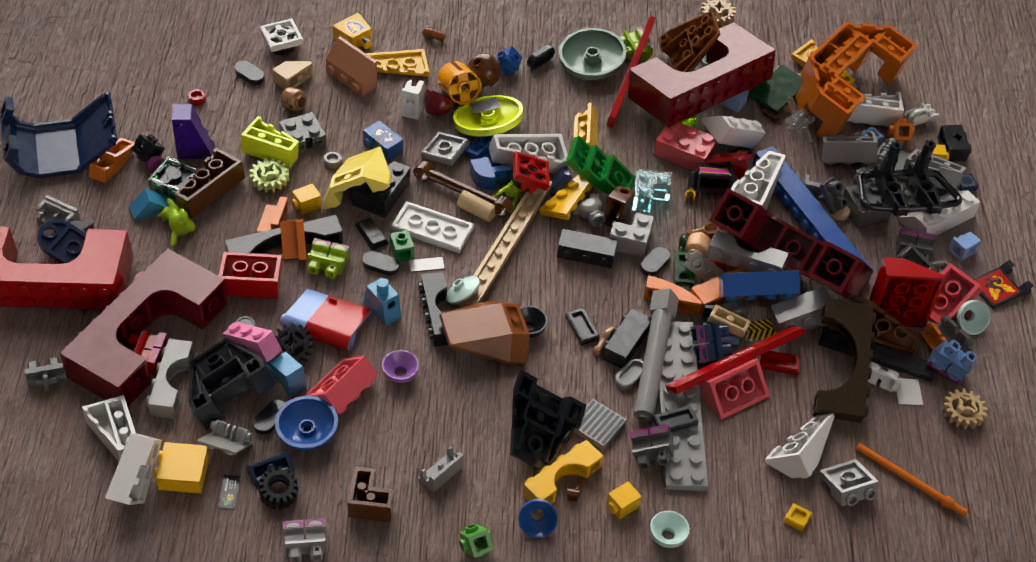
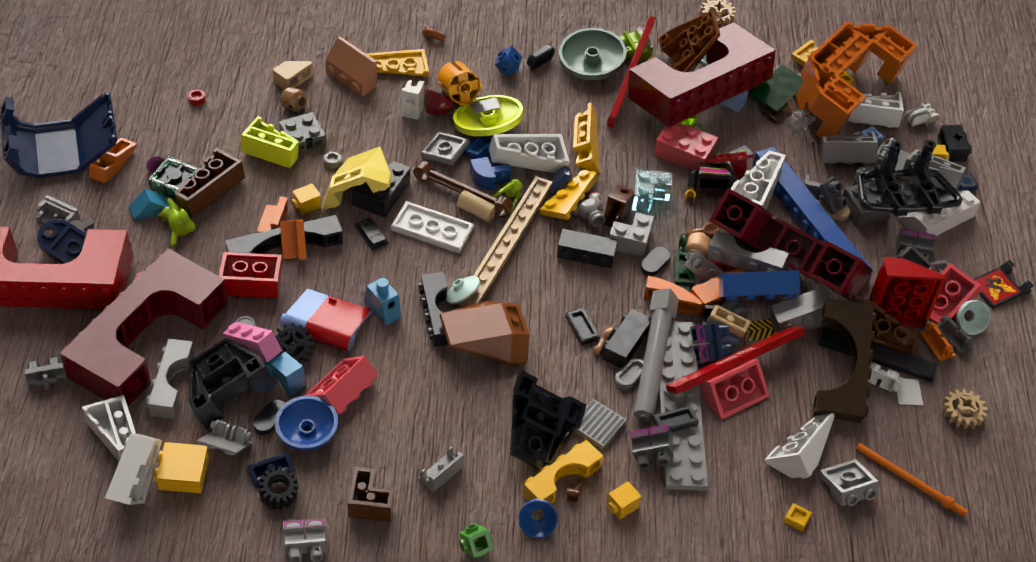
red hips [128,330,168,375] -> none
black brick [131,134,165,162] -> none
dark purple wedge [172,104,215,159] -> none
sticker [218,475,241,509] -> none
tile [235,61,264,85] -> none
yellowish green gear [249,158,289,193] -> none
white piece [260,19,304,55] -> none
lime hips [308,238,349,279] -> none
yellow torso [333,13,372,49] -> none
tile [362,251,399,275] -> none
blue brick [363,121,403,162] -> none
medium lavender piece [382,350,419,383] -> none
green brick [390,230,414,262] -> none
white sticker [409,257,444,271] -> none
reddish brown cylinder [468,53,502,88] -> none
red piece [512,151,550,194] -> none
black piece [520,306,547,337] -> none
green slope [565,135,635,195] -> none
light aqua piece [650,511,690,548] -> none
white slope [701,116,766,148] -> none
red tile [759,351,800,375] -> none
orange brick [888,119,914,144] -> none
medium blue hips [927,340,977,385] -> none
light blue brick [948,232,981,262] -> none

